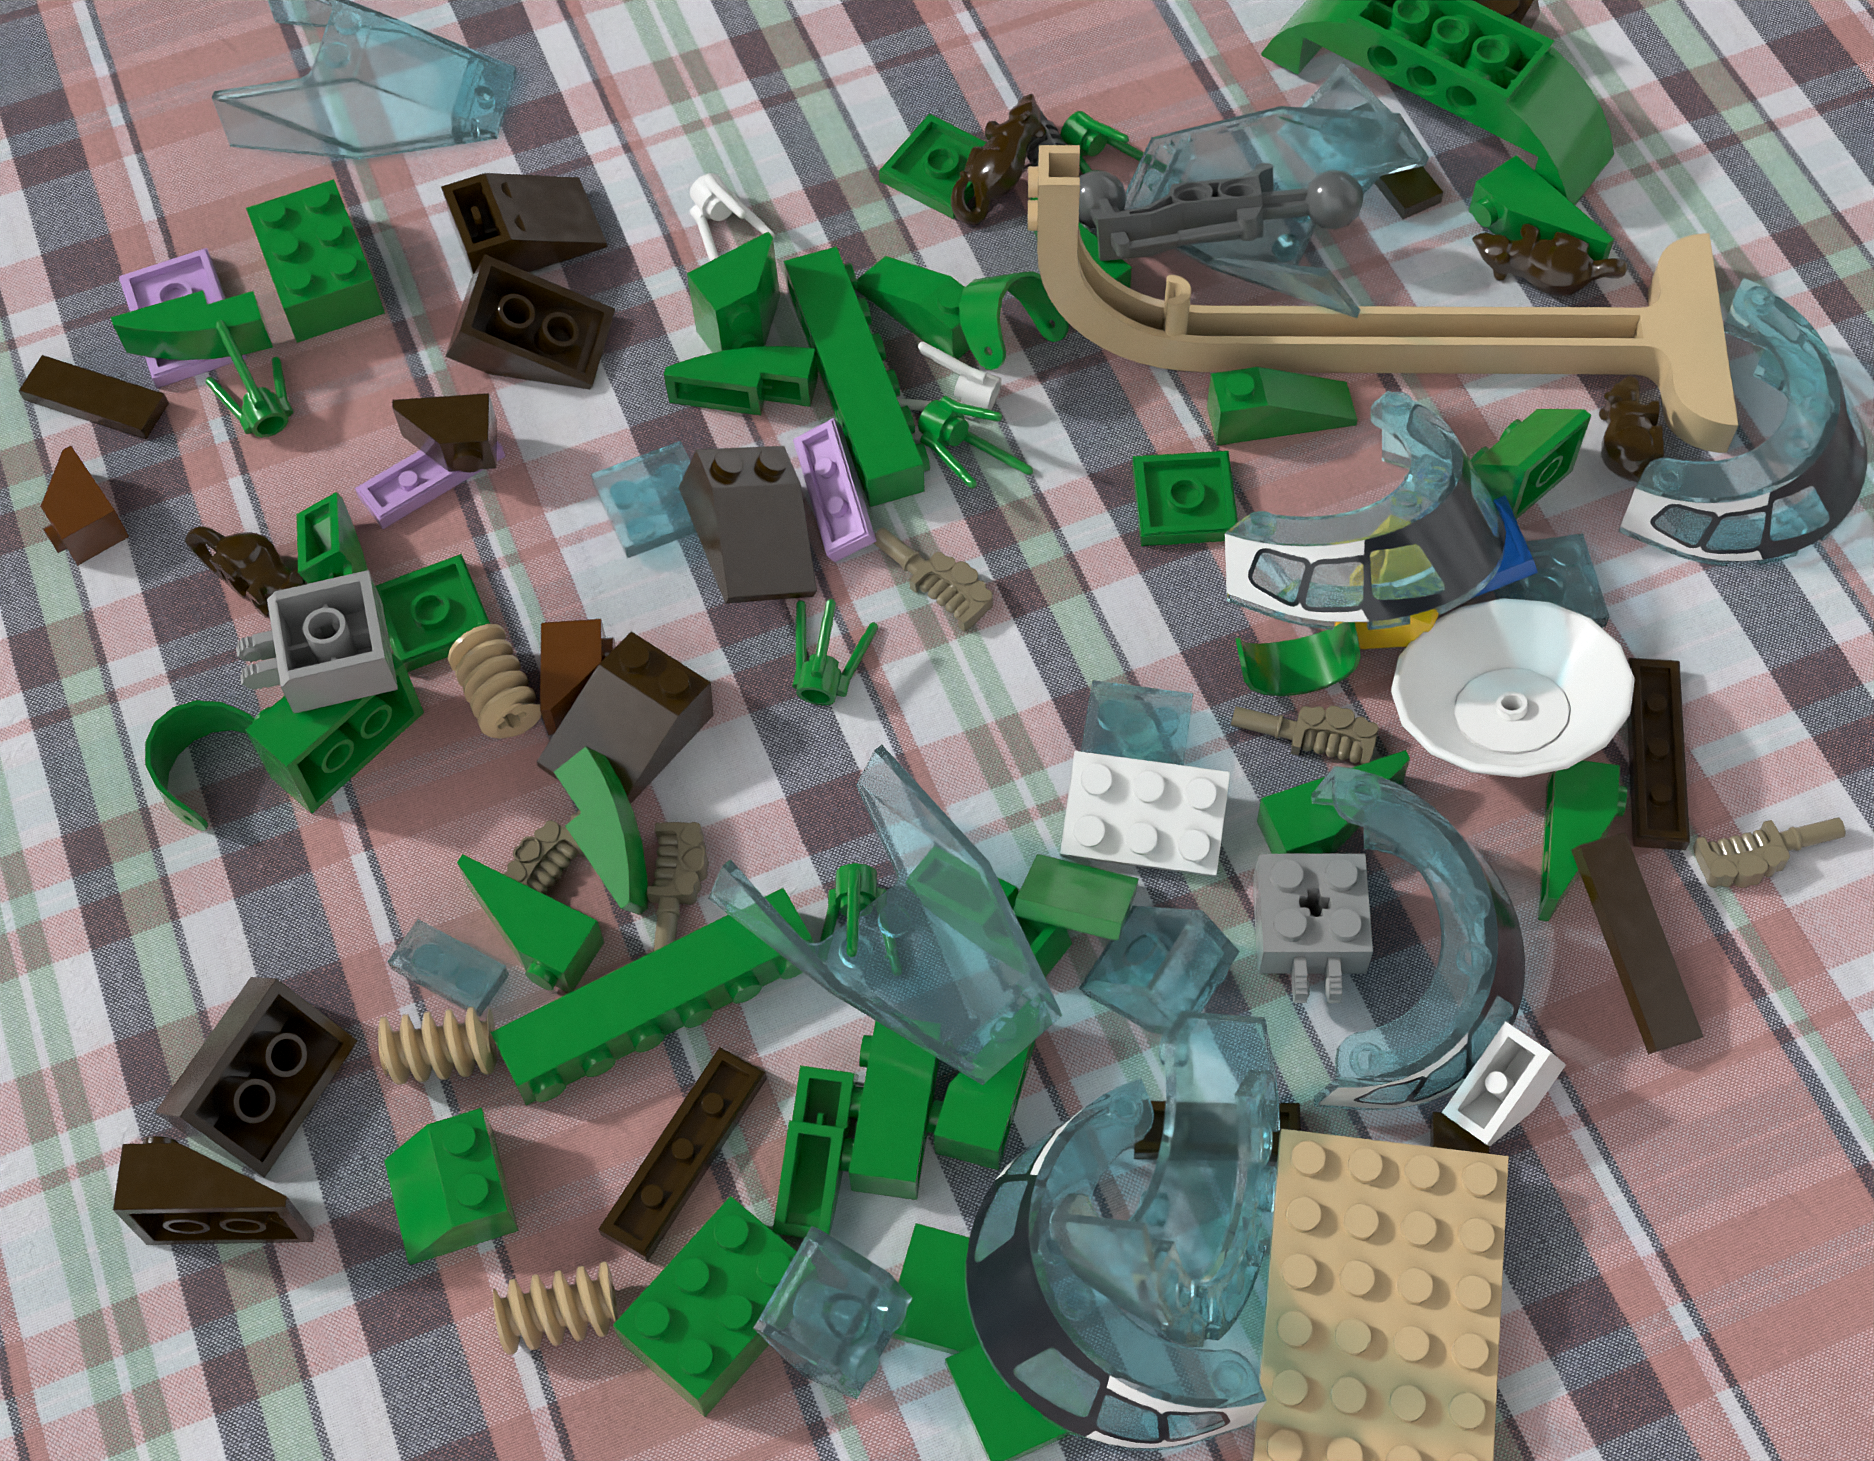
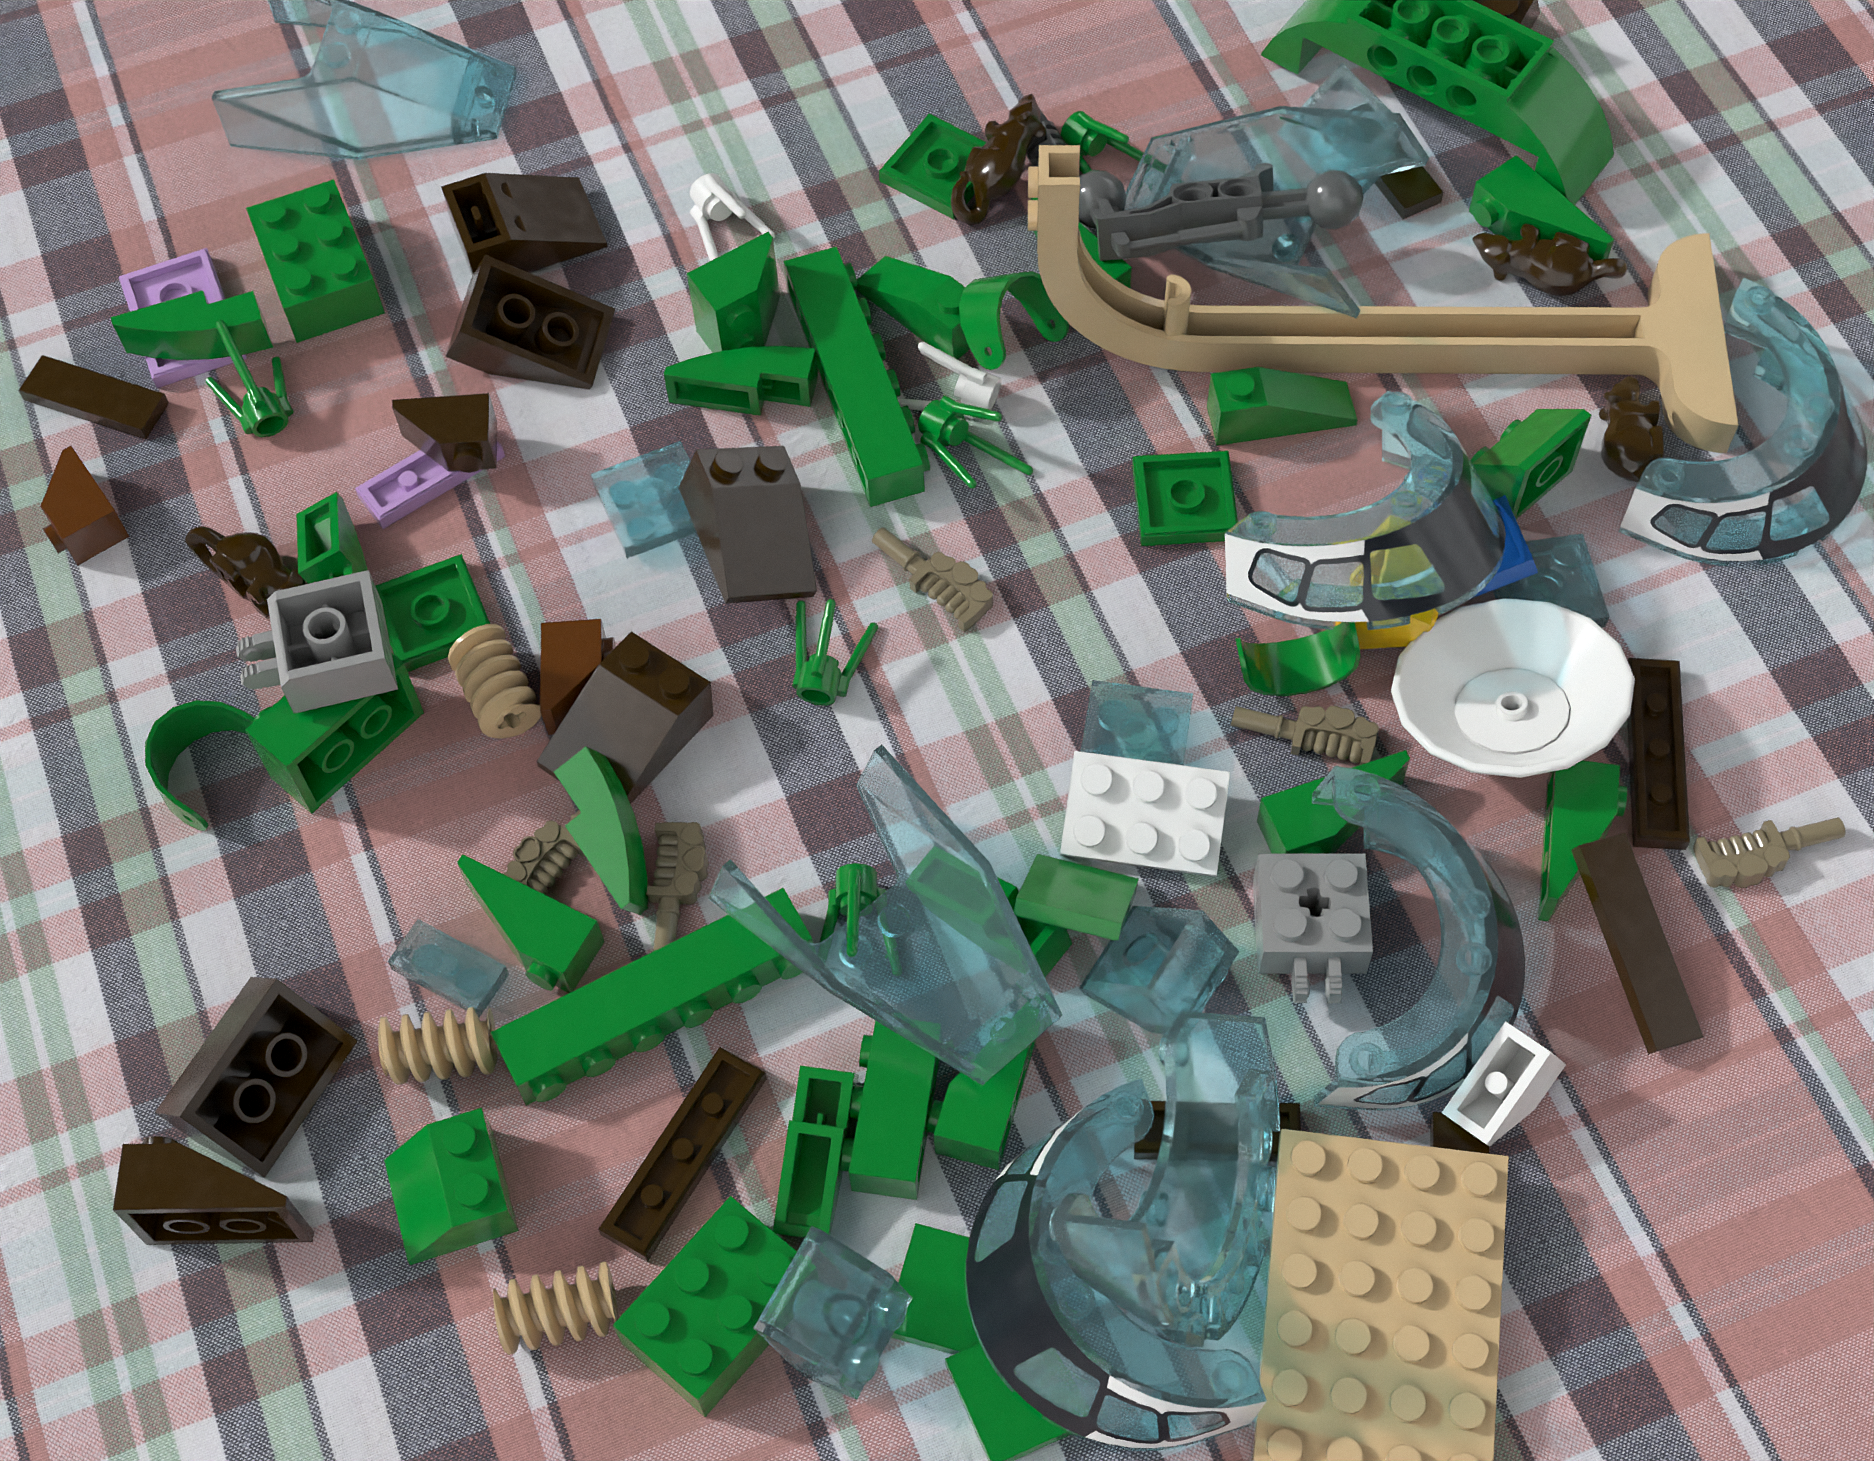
lavender tile [793,418,876,562] -> none

